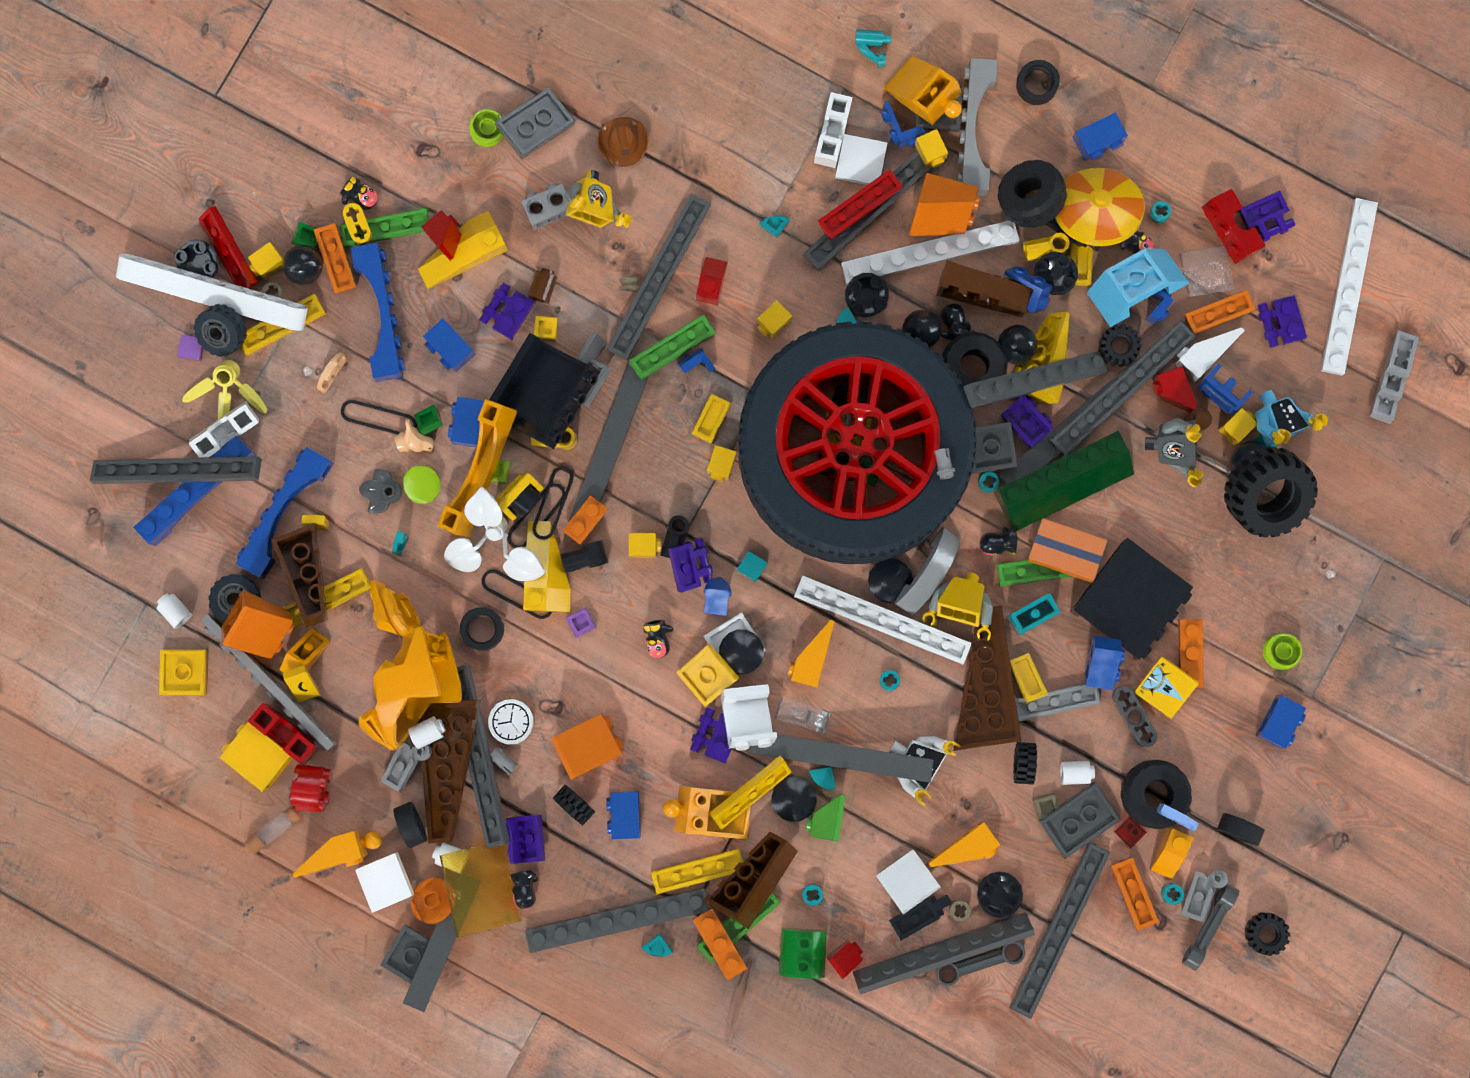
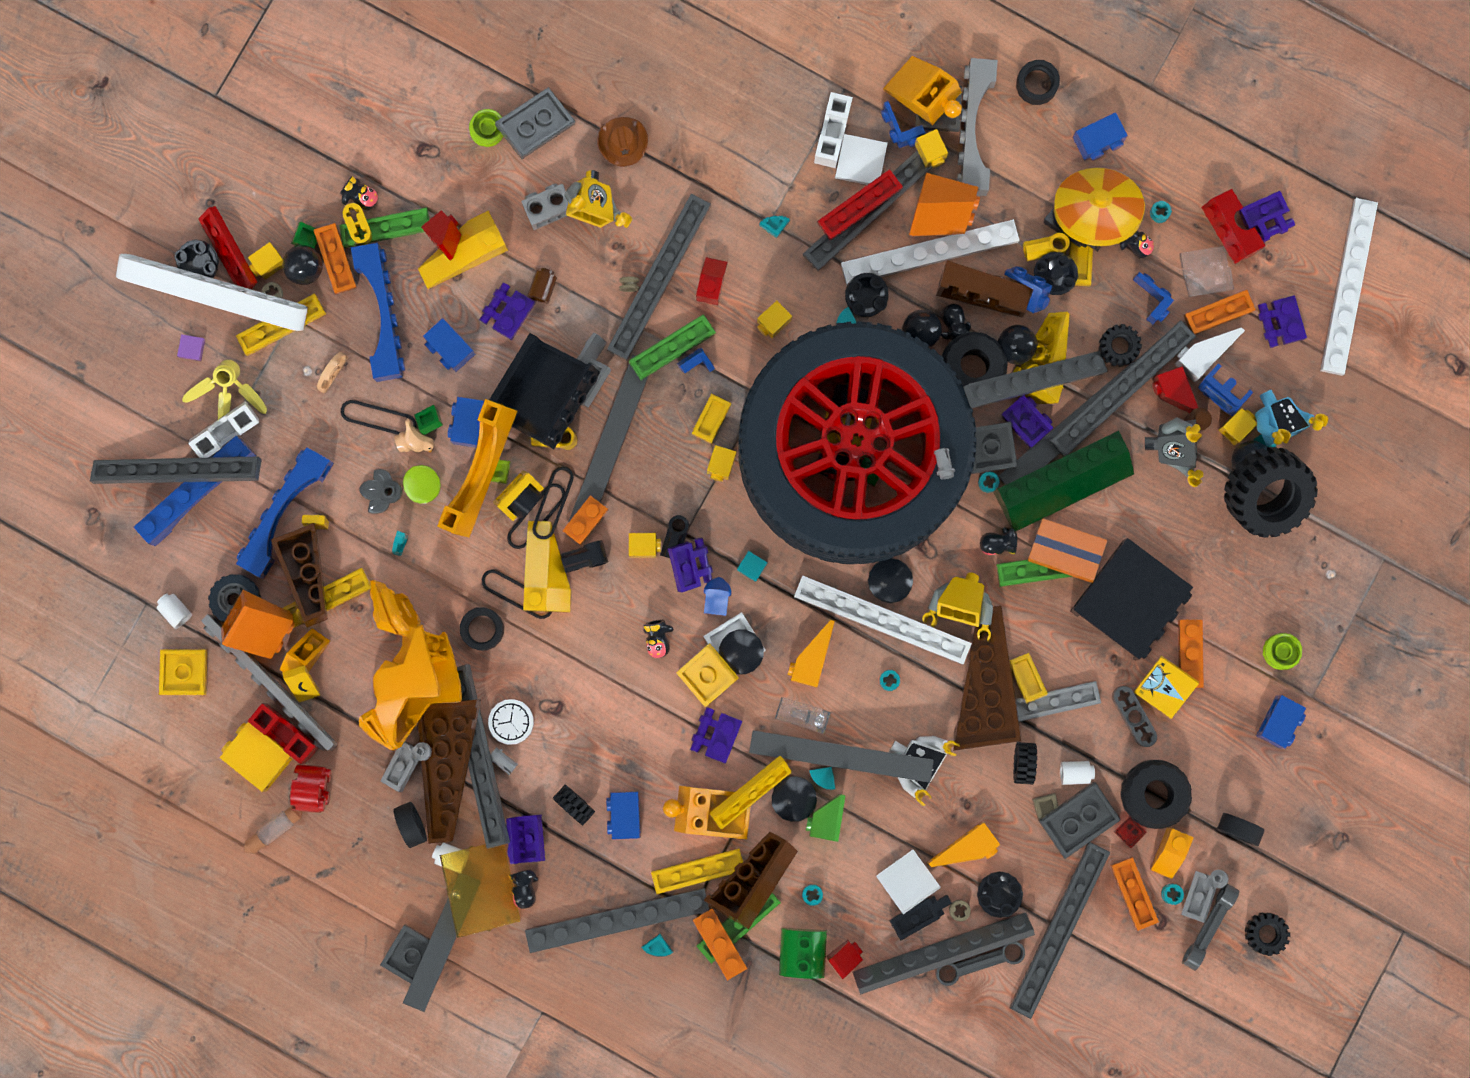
black wheel [193,304,247,357] -> none
light orange slope [293,829,382,878] -> none
white tile [355,852,415,913] -> none
white brick [408,716,446,749] -> none
orange tile [410,877,455,924] -> none
white plant [444,487,546,581] -> none
yellow tile [534,316,558,341] -> none
orange slope [550,713,624,780] -> none
medium lavender tile [566,607,596,638] -> none
white panel [721,684,777,750] -> none
teal plant [855,29,892,68] -> none
light grey slope [894,527,960,615] -> none
black tyre [997,160,1067,228] -> none
teal brick [1006,593,1061,636] -> none
blue brick [1084,636,1125,690] -> none
medium azure slope [1087,248,1189,327] -> none
light blue tile [1156,804,1199,831] -> none
light grey slope [1369,330,1419,424] -> none

